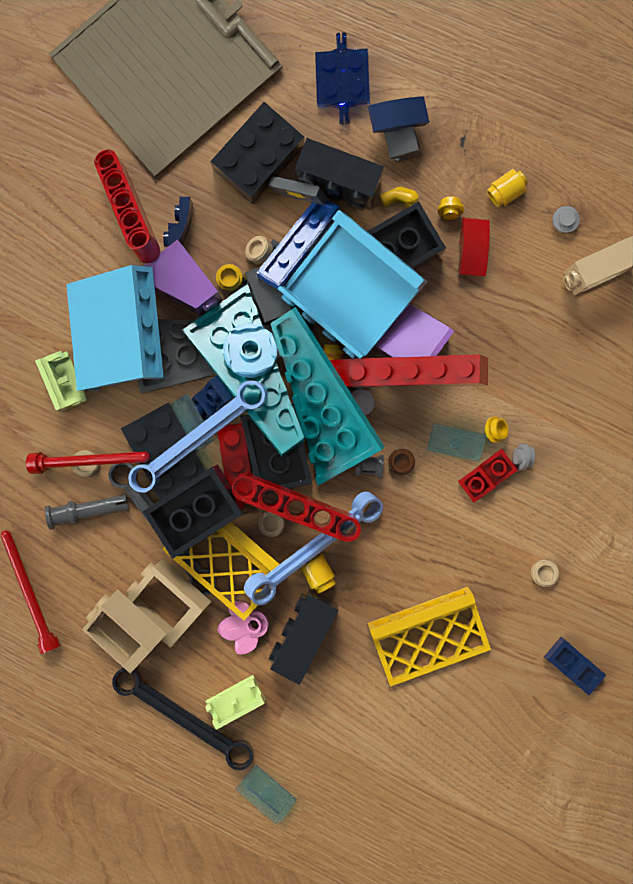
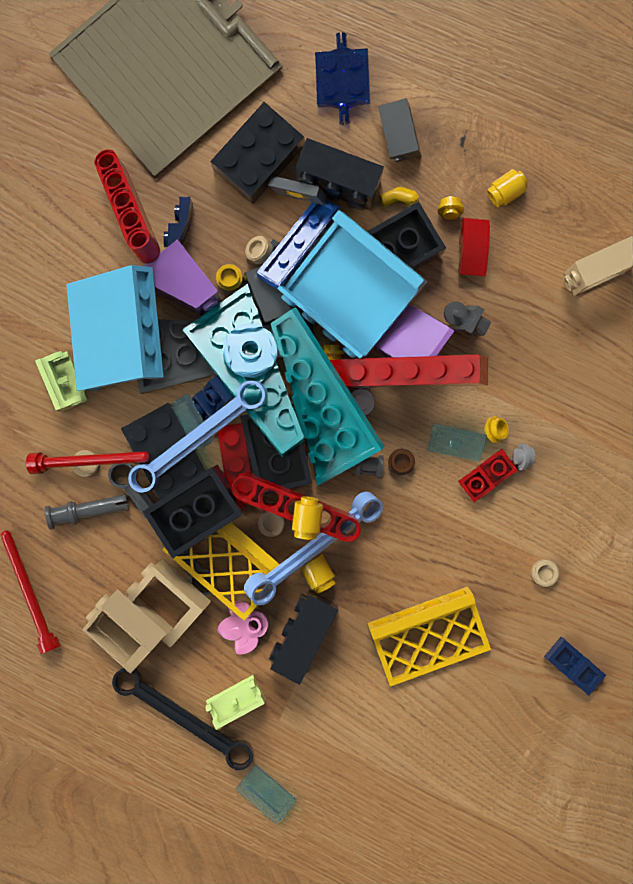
dark blue slope [368,96,430,133] -> none
light grey plate [552,206,580,233] -> none
none -> yellow brick [292,496,323,540]
none -> dark grey hips [443,302,491,336]

